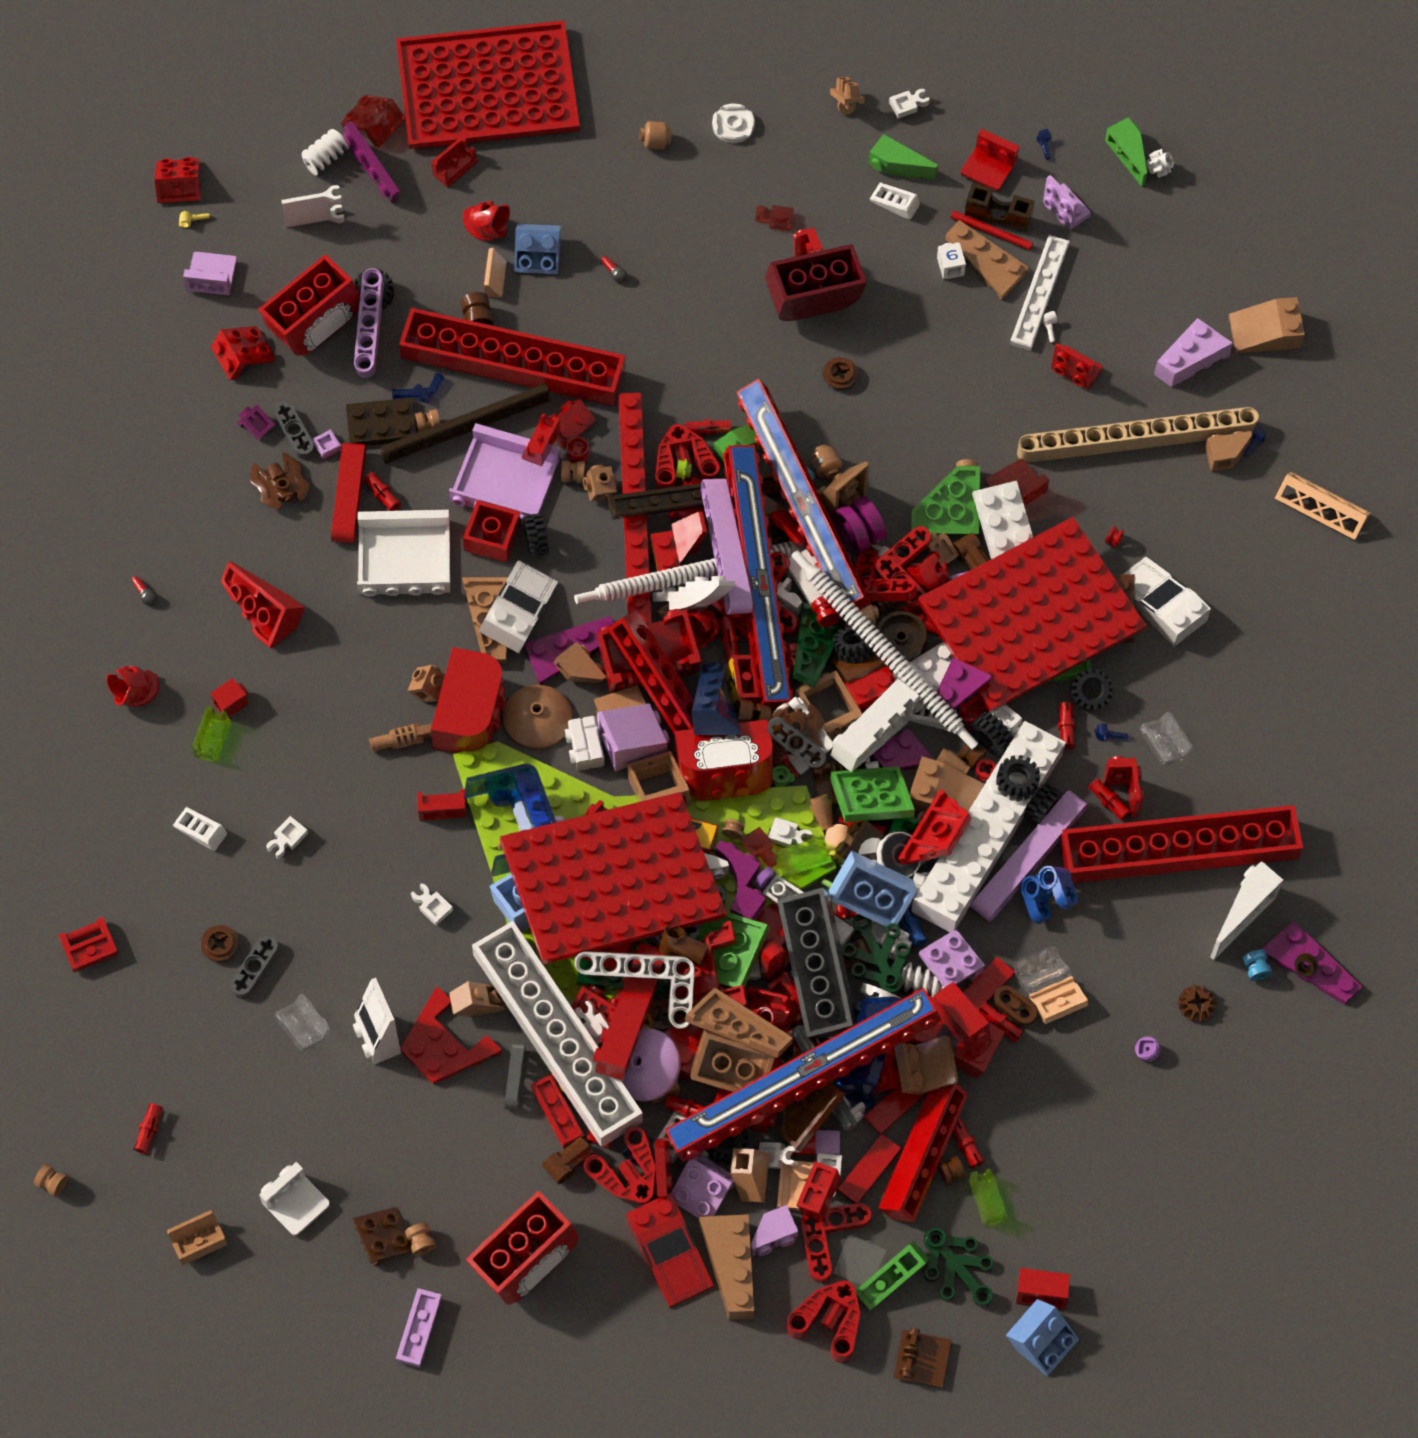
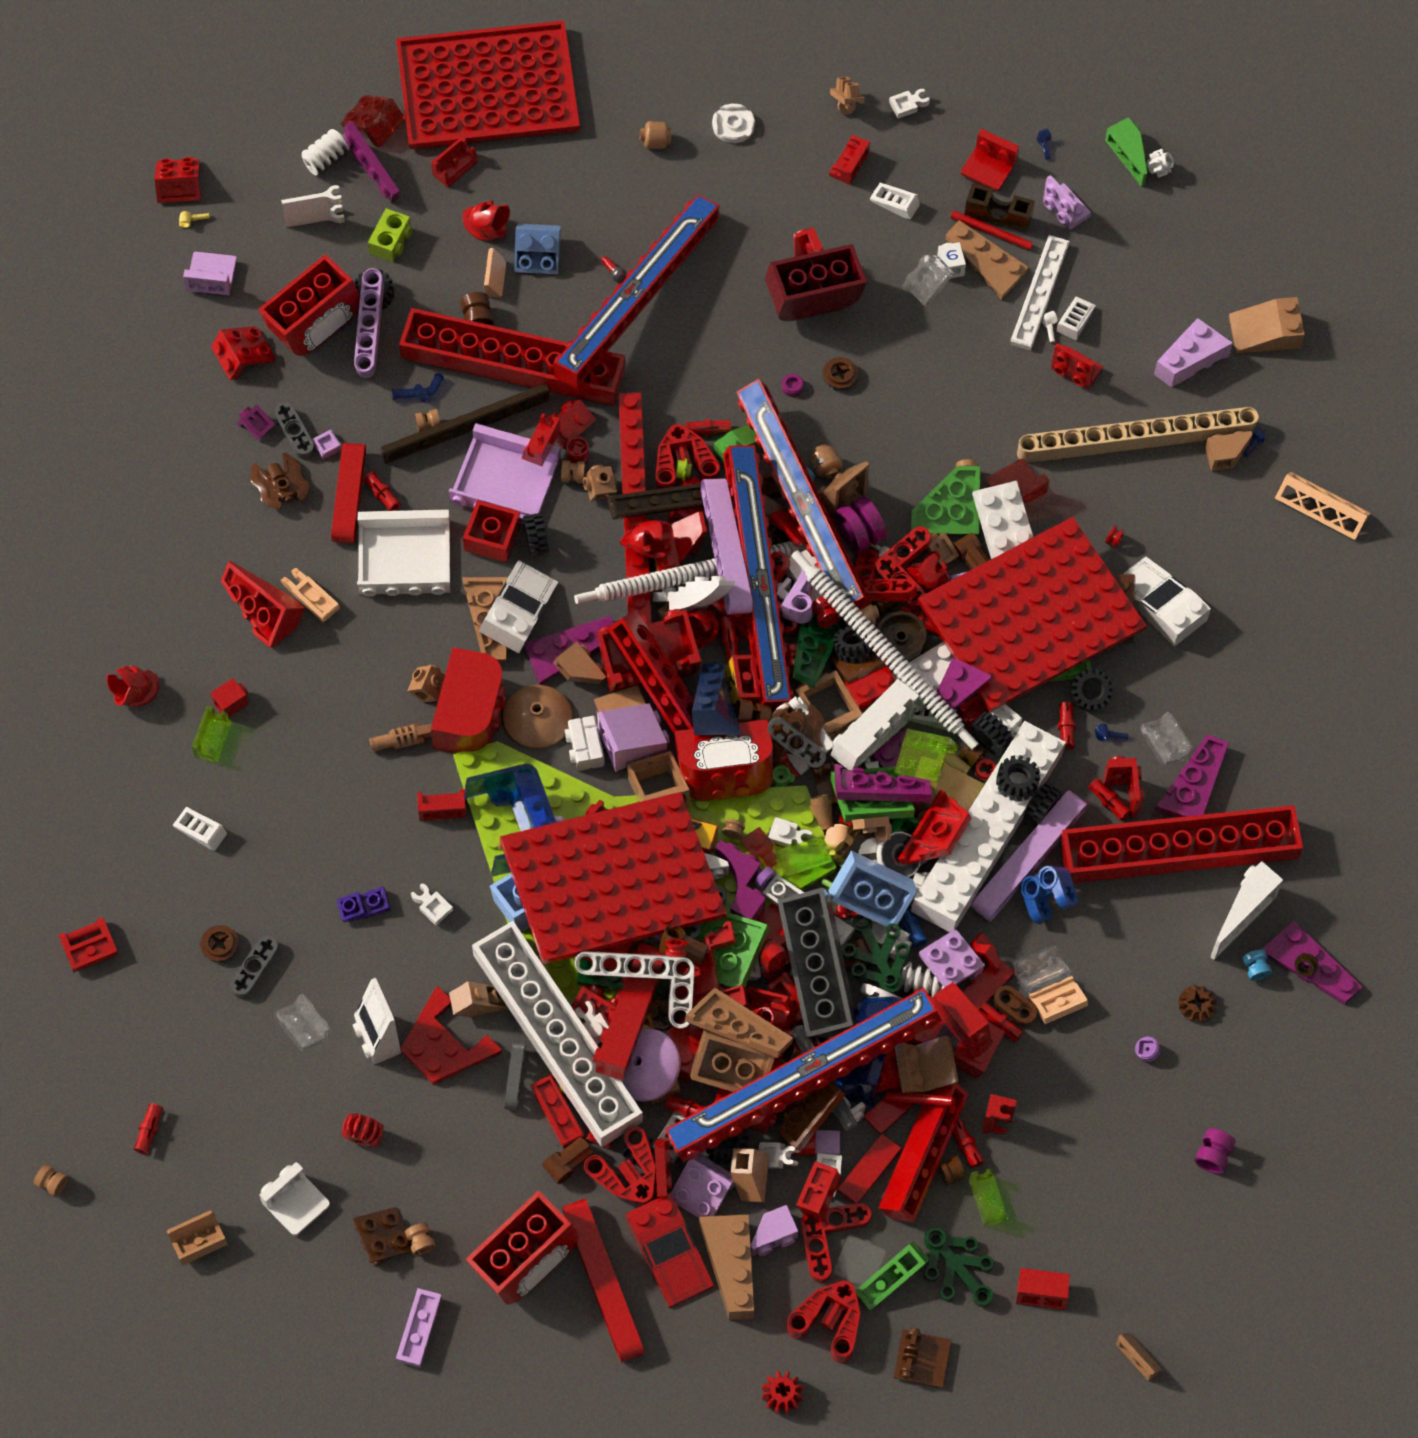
flat silver piece [132,576,156,605] -> none
white plate [266,816,308,859] -> none
dark brown plate [346,397,416,446] -> none
clear red plate [755,205,794,231] -> none
light nougat plate [777,1161,814,1211] -> none
bright green slope [869,134,938,180] -> none
medium blue slope [1005,1299,1079,1376] -> none
none -> light nougat hinge [281,568,340,623]
none -> dark purple slope [336,886,392,922]
none -> red gear [341,1113,384,1148]
none -> lime brick [368,208,413,262]
none -> brick [553,194,720,388]
none -> red beam [562,1198,645,1363]
none -> red helmet [619,520,672,558]
none -> red bush [665,939,687,957]
none -> red gear [762,1371,804,1414]
none -> lavender plate [781,570,813,624]
none -> magenta tile [782,374,804,397]
none -> red hinge [829,135,870,185]
none -> magenta wing [834,764,932,803]
none -> medium nougat bracket [852,816,892,842]
none -> red bar [885,1091,955,1107]
none -> clear neon green bracket [895,729,958,783]
none -> clear bracket [901,254,954,306]
none -> red bracket [969,932,1002,969]
none -> red hinge [982,1094,1017,1134]
none -> white slope [1057,297,1096,340]
none -> medium nougat slope [1116,1333,1162,1381]
none -> magenta wing [1155,735,1229,817]
none -> magenta wheel [1194,1128,1236,1174]

